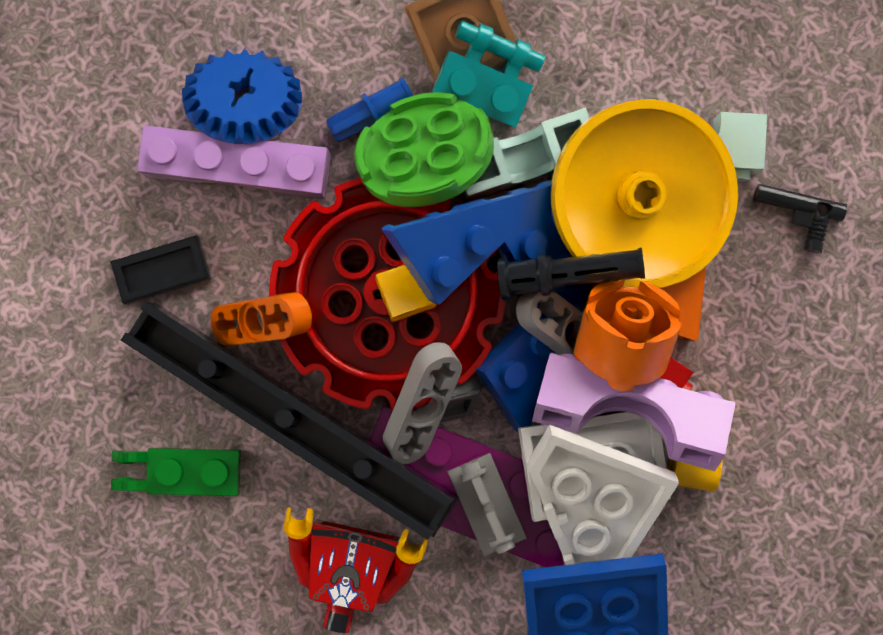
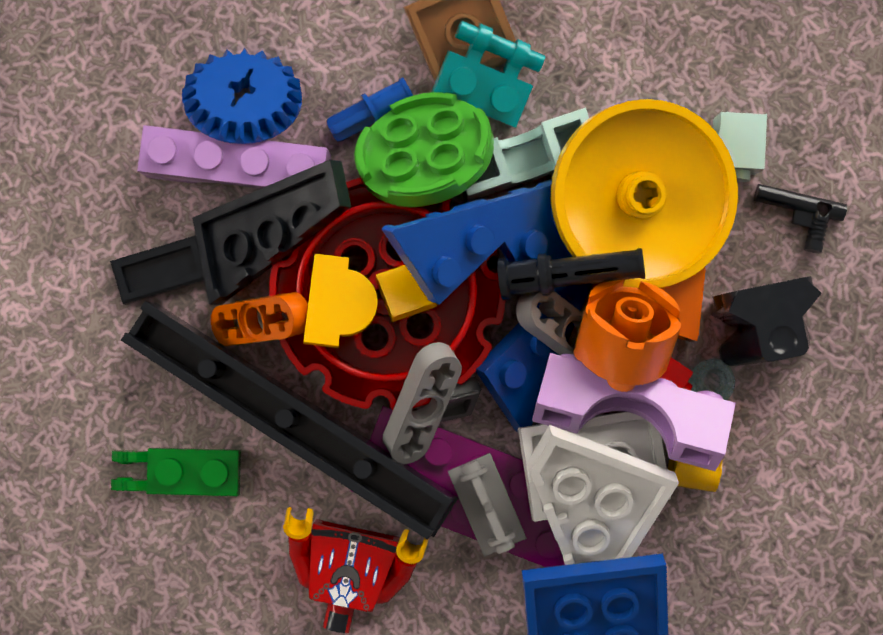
none -> black wing [192,160,351,305]
none -> yellow piece [303,254,378,348]
none -> clear light blue plate [689,359,735,400]
none -> black piece [711,276,822,366]

